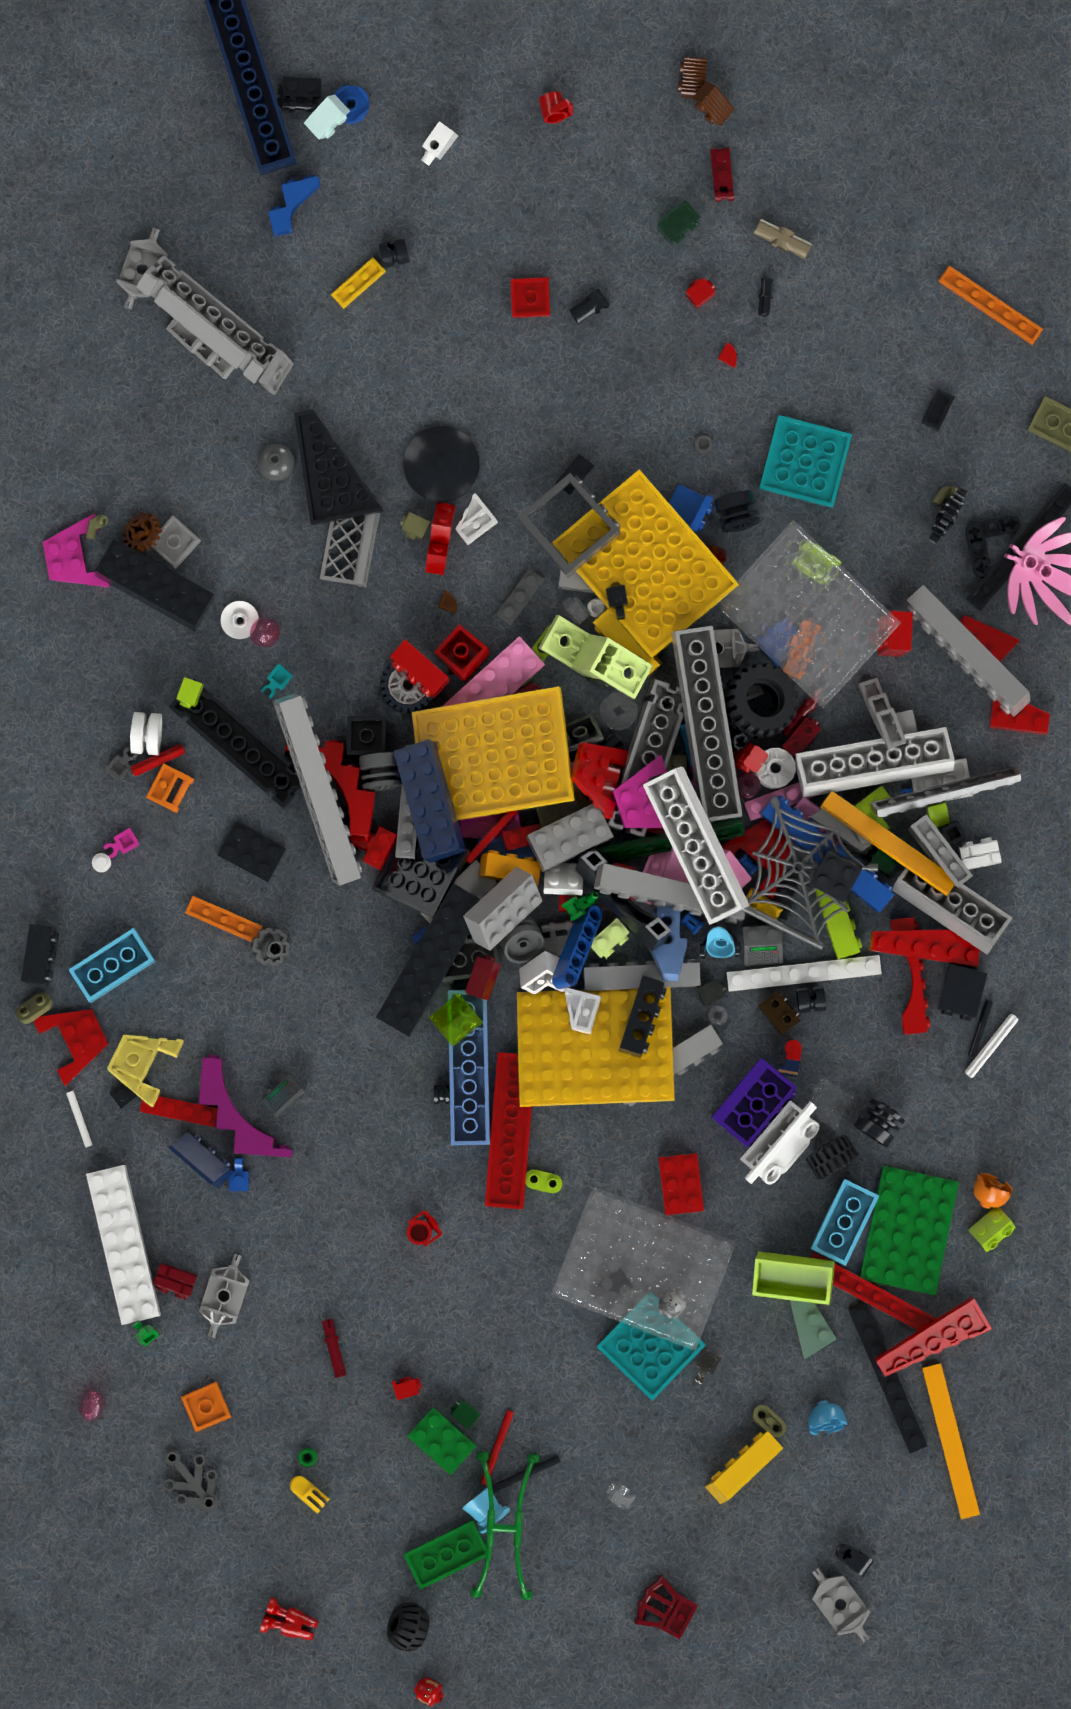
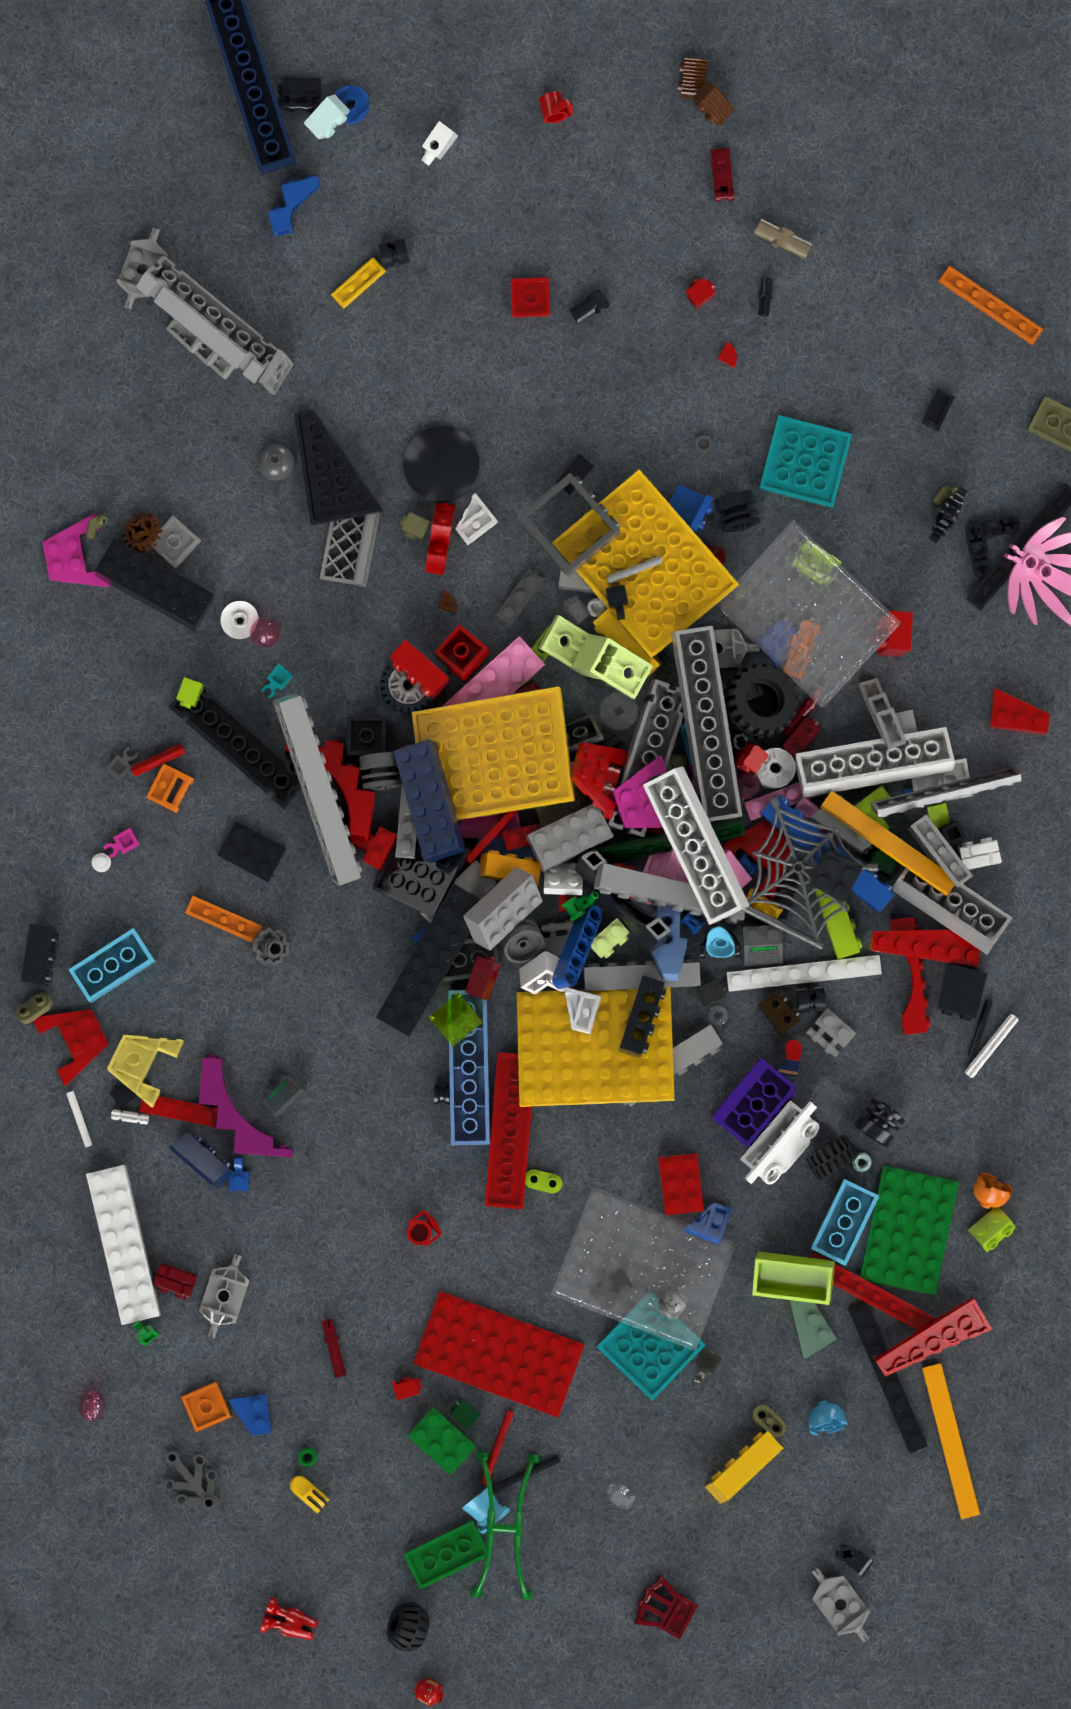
white wheel [130,712,162,755] -> none
clear green brick [657,200,701,245] -> none
light grey brick [906,585,1031,717] -> none
red wing [960,615,1020,662] -> none
none -> white axle [111,1109,149,1125]
none -> blue wing [229,1394,271,1436]
none -> red plate [413,1291,585,1417]
none -> light grey bar [606,556,663,584]
none -> blue wing [684,1202,732,1244]
none -> light grey plate [806,1008,856,1058]
none -> light aqua plate [852,1153,871,1172]

